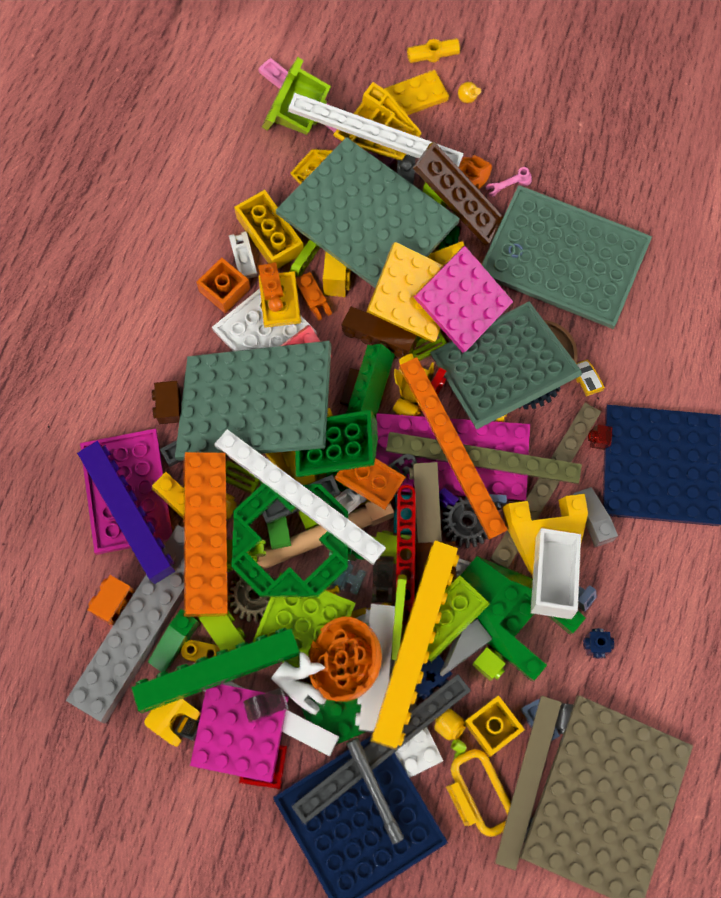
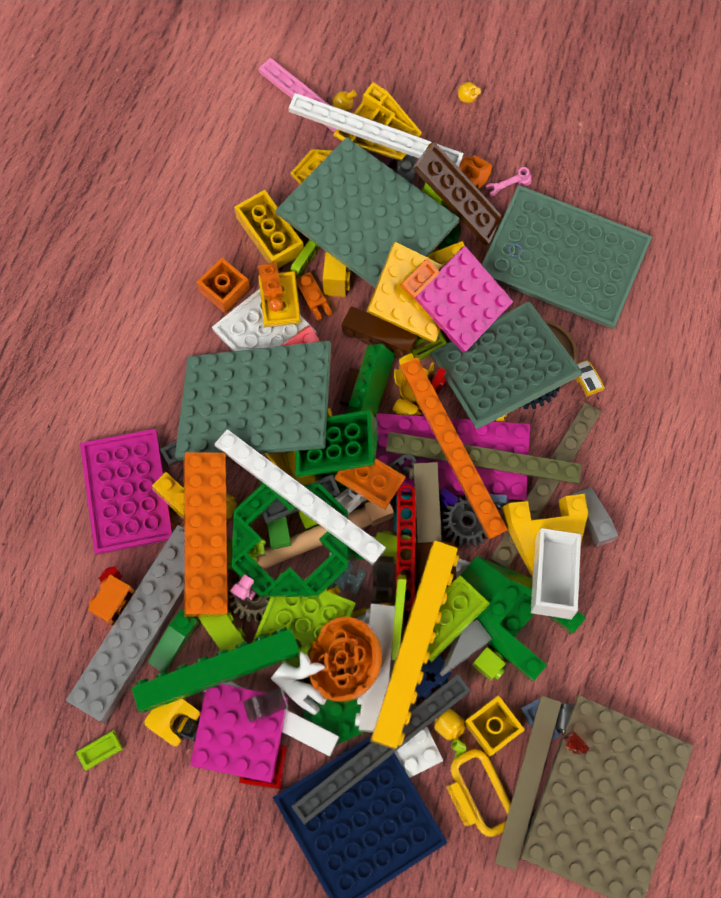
dark purple brick [77,441,175,584] -> none
reddish brown brick [151,380,181,425] -> none
yellow plate [181,640,221,663] -> none
lime tile [226,461,259,494] -> none
white plate [229,231,258,278] -> none
lime windscreen [262,57,331,135] -> none
dark grey piece [347,738,404,844] -> none
yellow plate [384,70,449,115] -> none
yellow piece [407,38,460,63] -> none
sand blue tile [578,585,597,612] -> none
dark blue brick [583,628,614,659] -> none
clear red plate [588,425,612,450] -> none
dark blue plate [603,405,721,526] -> none
none -> lime tile [76,730,123,771]
none -> red plate [98,566,123,583]
none -> bright pink brick [230,575,256,600]
none -> yellow piece [332,90,357,112]
none -> orange plate [400,258,440,299]
none -> clear red plate [563,732,590,754]

